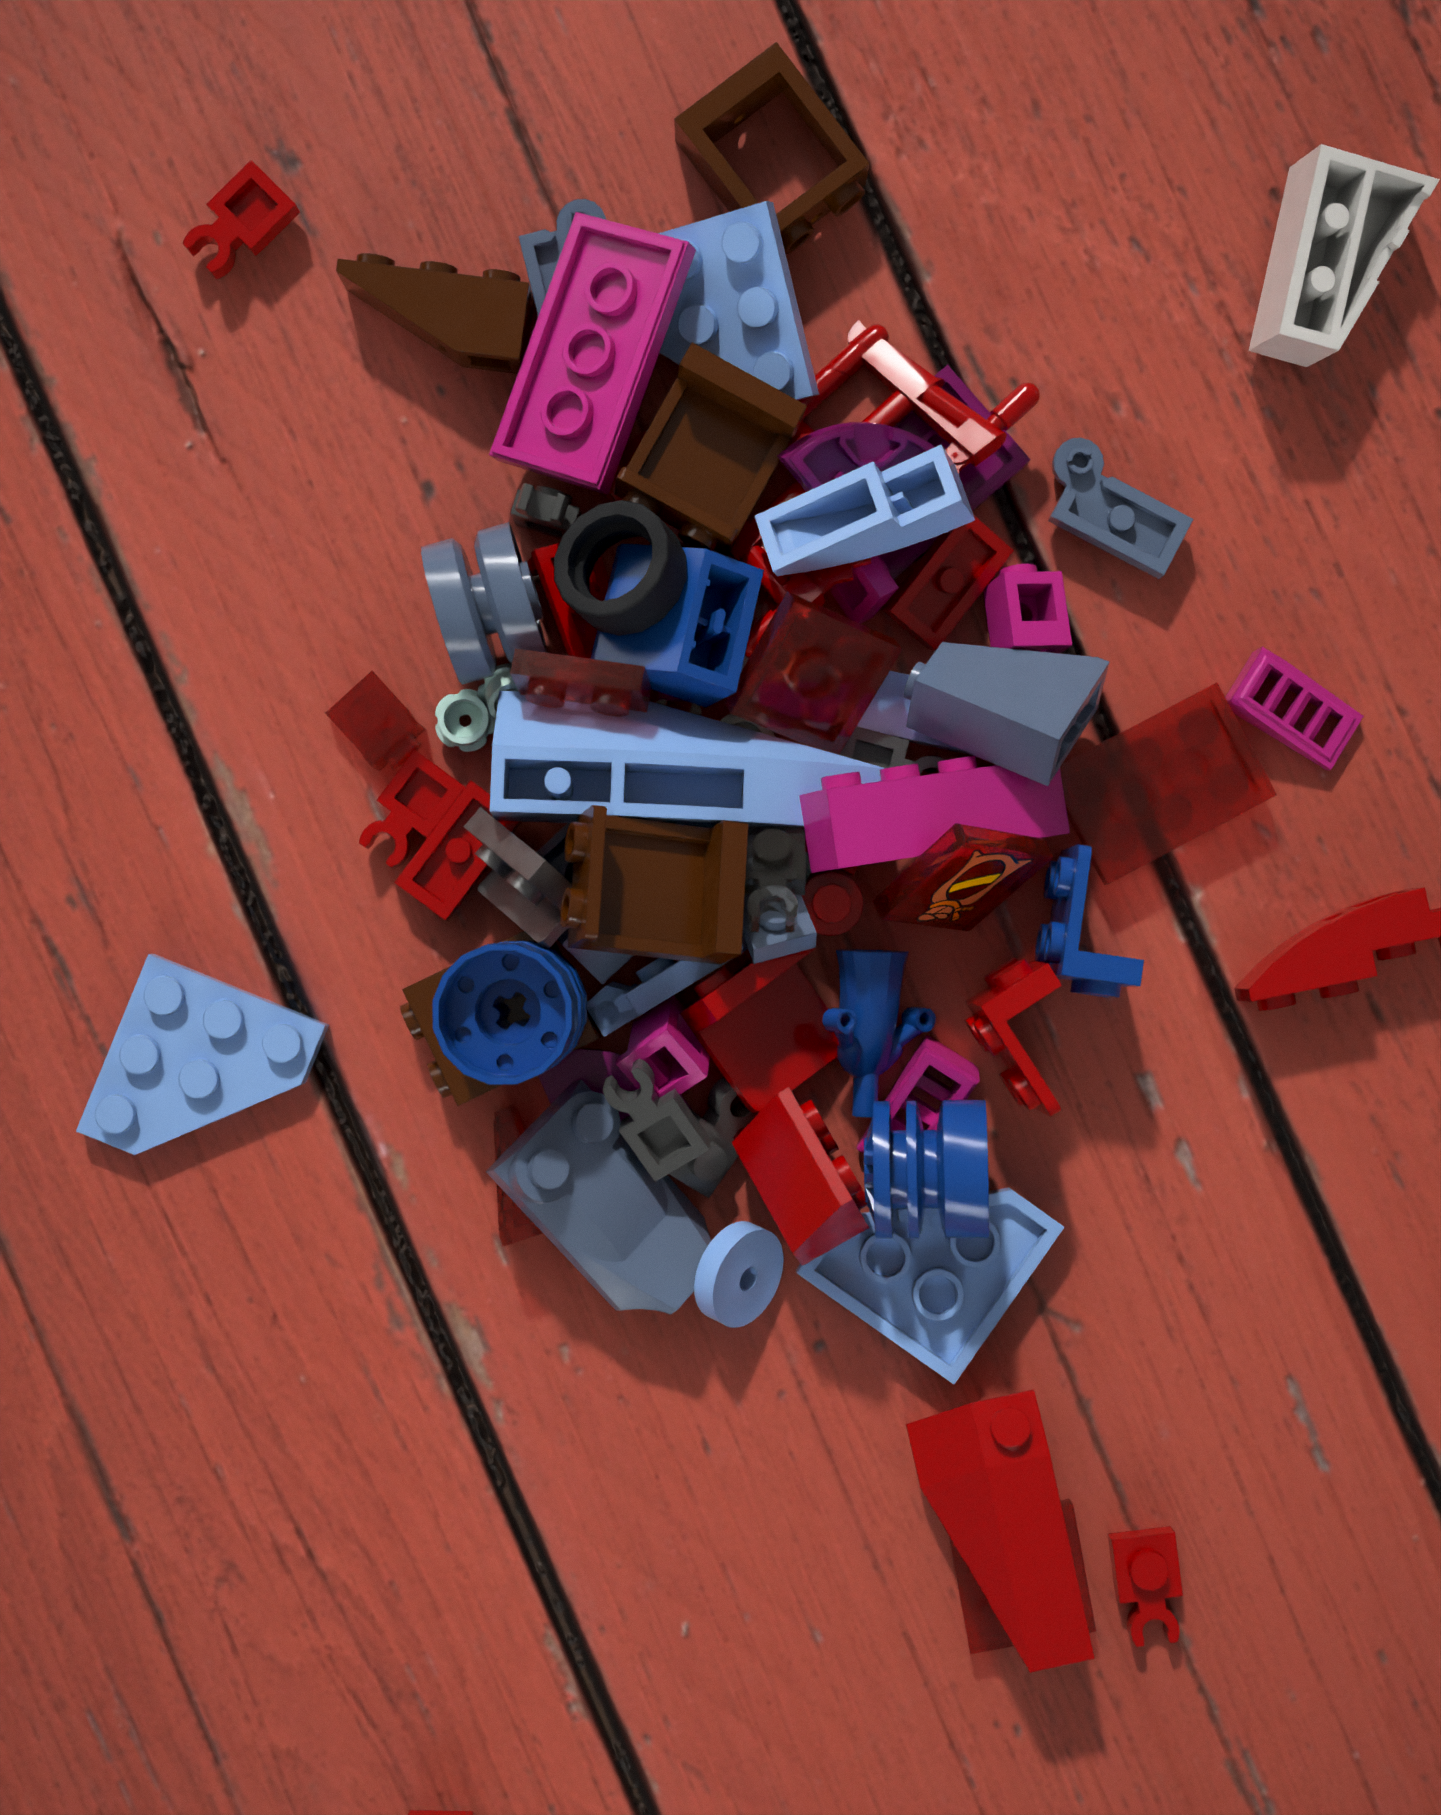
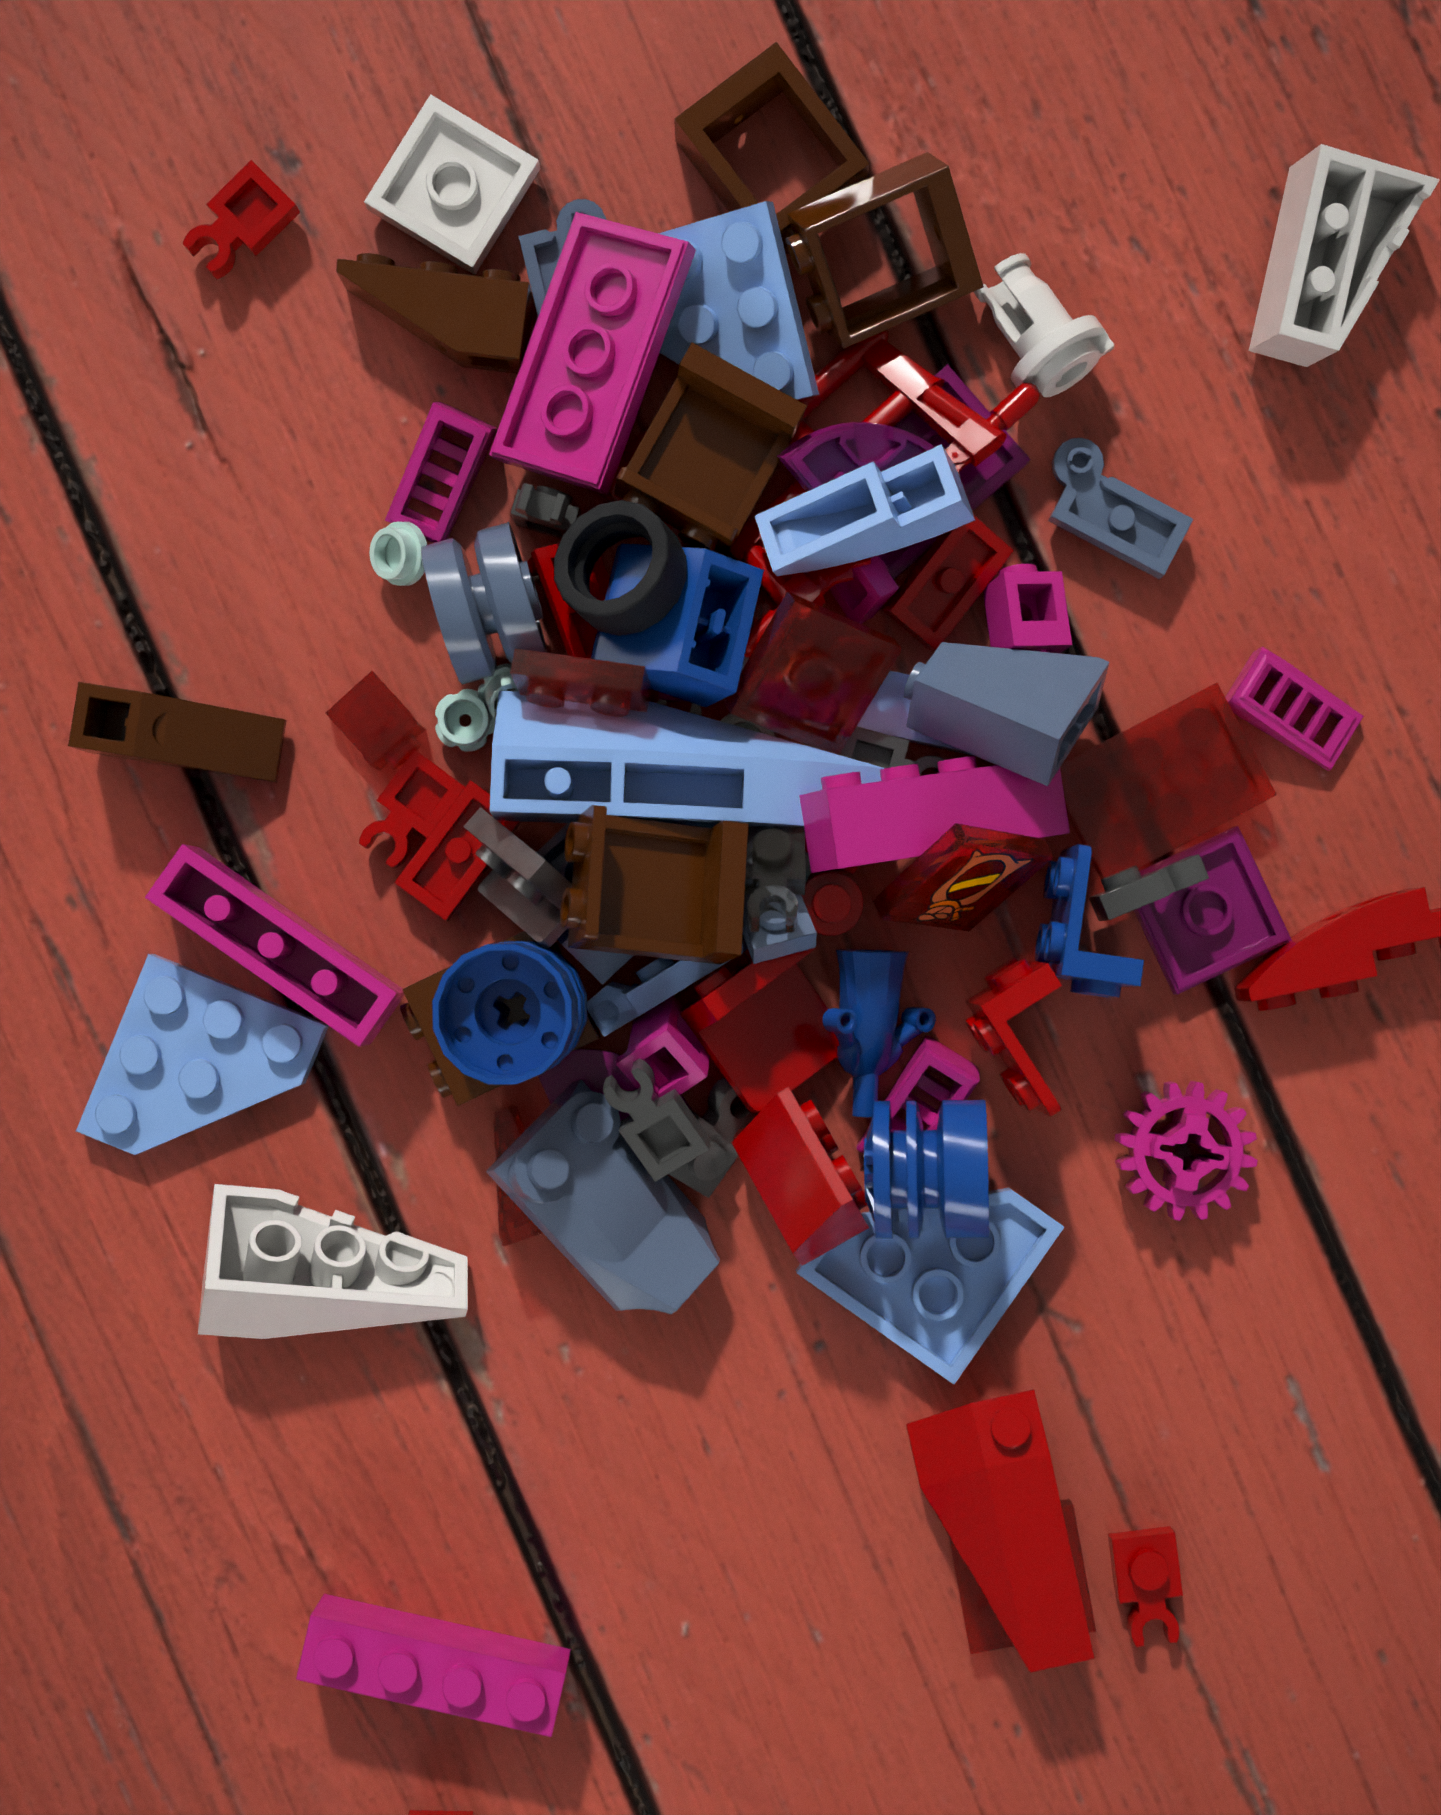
light blue piece [694,1221,784,1328] -> none
none -> reddish brown slope [68,682,287,783]
none -> dark pink brick [145,844,405,1047]
none -> white wedge [198,1184,468,1339]
none -> dark pink brick [296,1594,571,1737]
none -> white plate [364,94,541,275]
none -> light aqua plate [369,522,427,586]
none -> dark pink slope [385,402,498,543]
none -> reddish brown window [786,152,984,348]
none -> white piece [974,253,1115,397]
none -> dark grey plate [1089,854,1209,921]
none -> dark pink gear [1114,1081,1258,1221]
none -> magenta tile [1134,826,1292,994]

